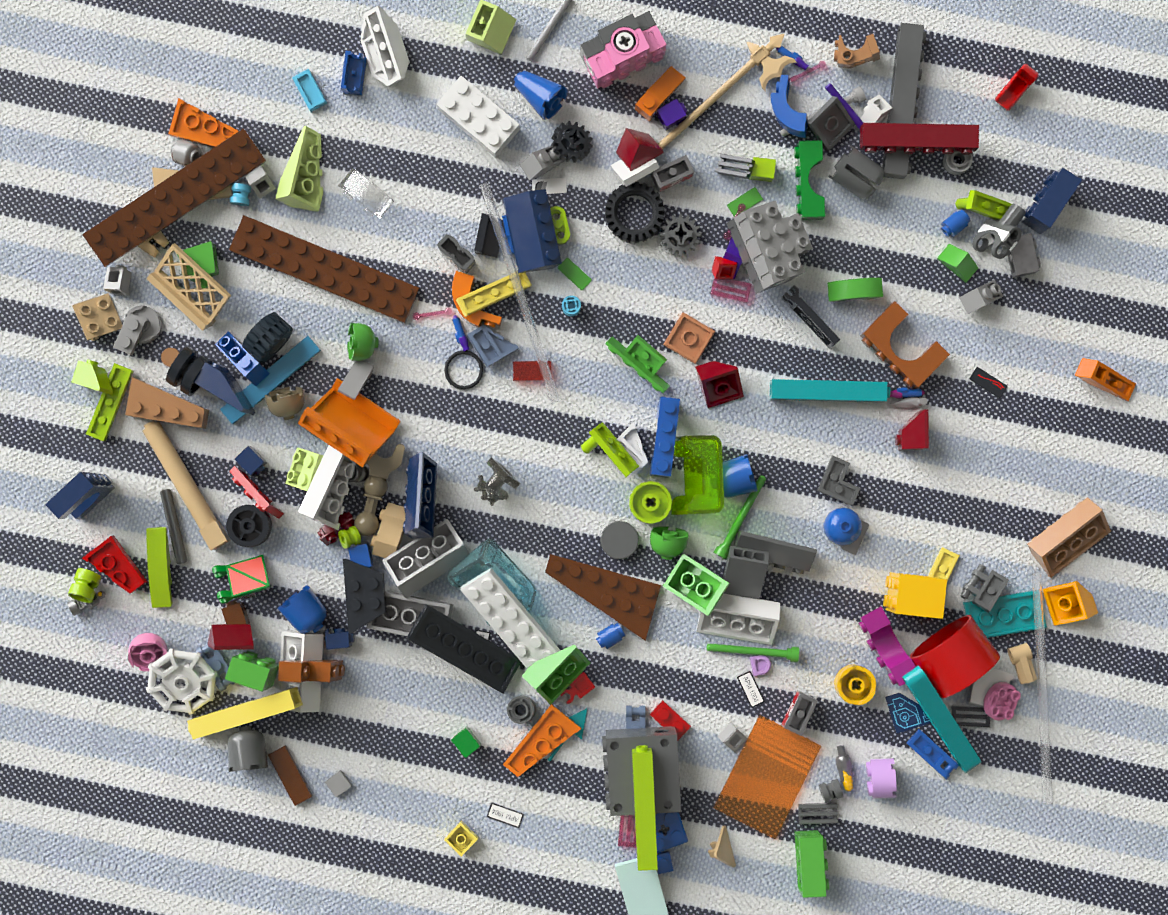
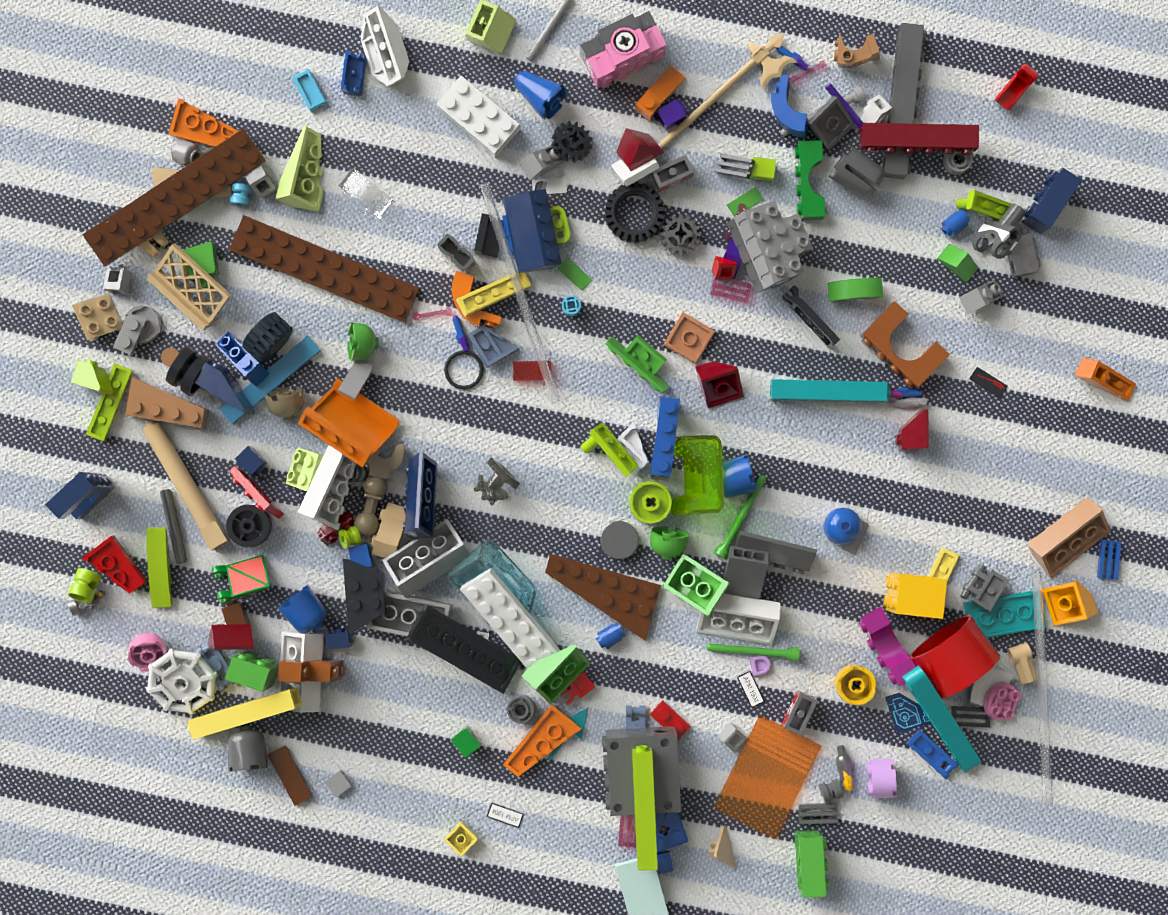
dark grey plate [817,455,860,506] -> none
none -> blue tile [1097,540,1121,580]

